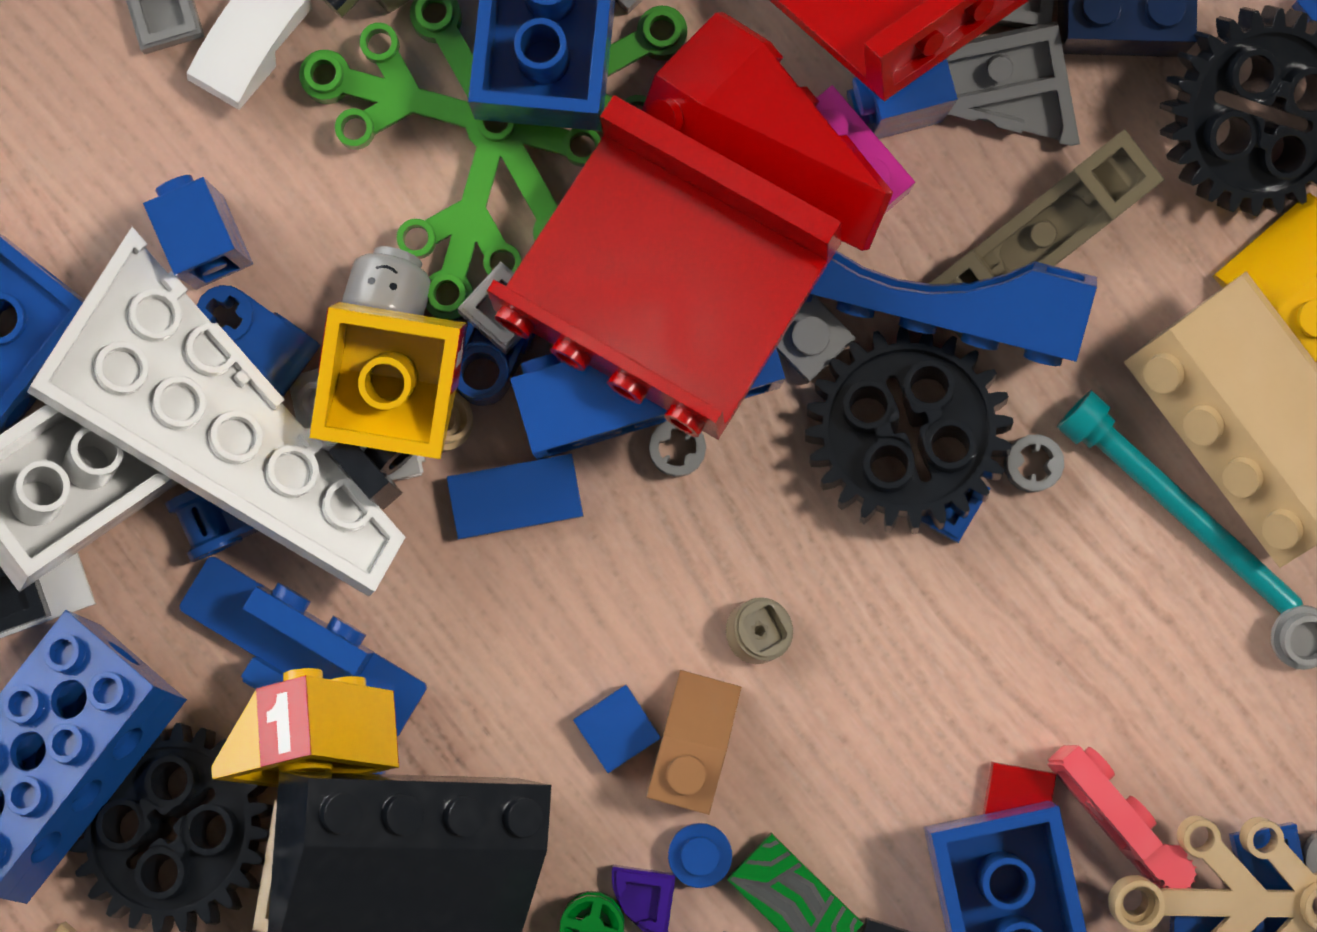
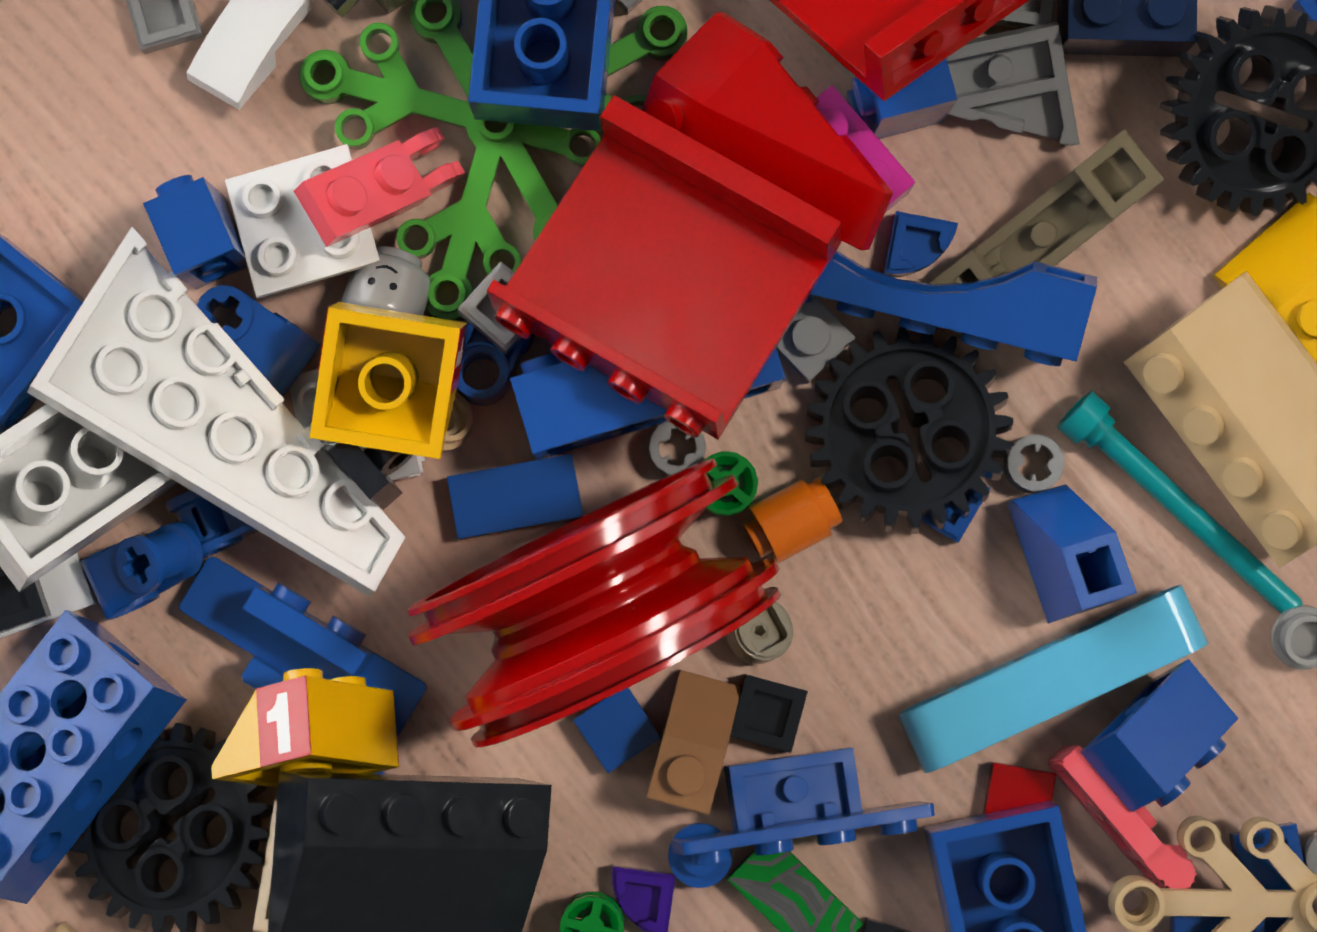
none -> blue piece [81,522,203,621]
none -> white hinge [225,144,380,299]
none -> coral hinge [293,127,465,247]
none -> red wheel [407,458,781,748]
none -> blue bracket [671,747,935,865]
none -> green wheel [704,451,758,517]
none -> black tile [730,674,808,753]
none -> orange brick [743,477,843,564]
none -> blue tile [883,211,958,276]
none -> medium azure beam [898,584,1209,773]
none -> blue slope [1007,484,1137,624]
none -> blue brick [1081,659,1239,812]

